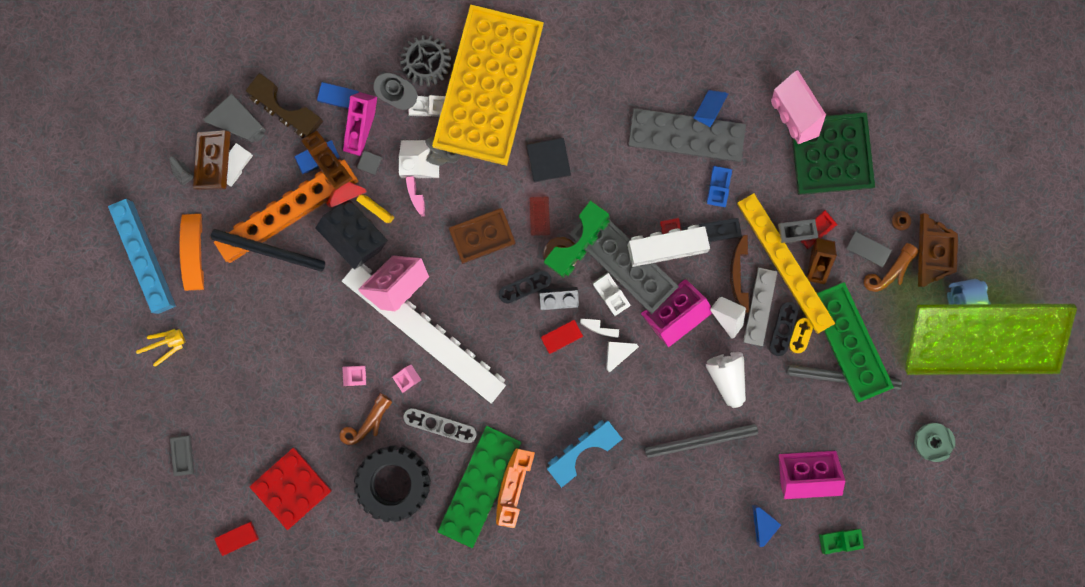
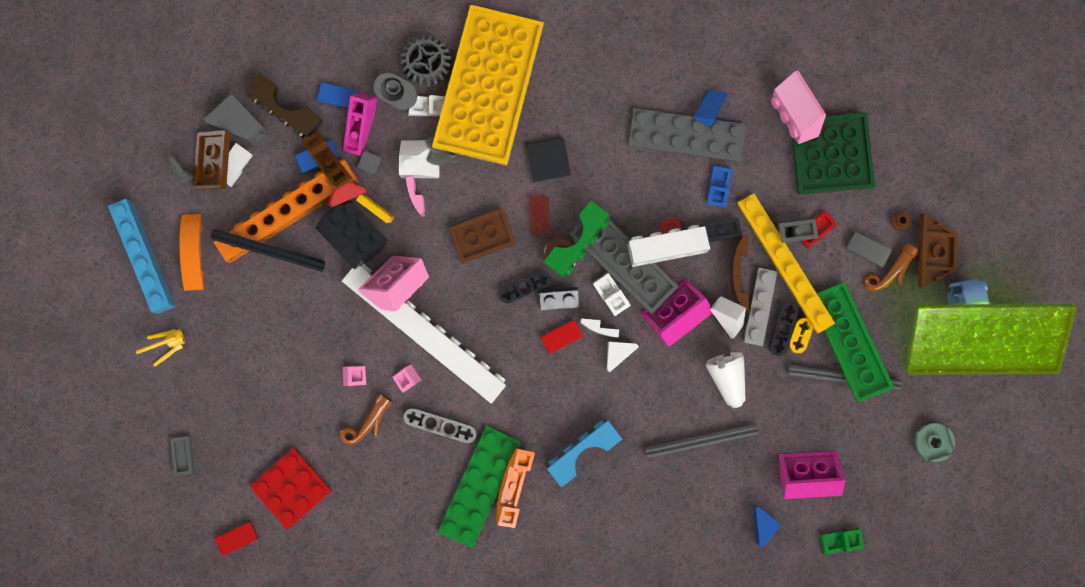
black tyre [354,445,431,522] -> none
reddish brown slope [807,238,837,284] -> none

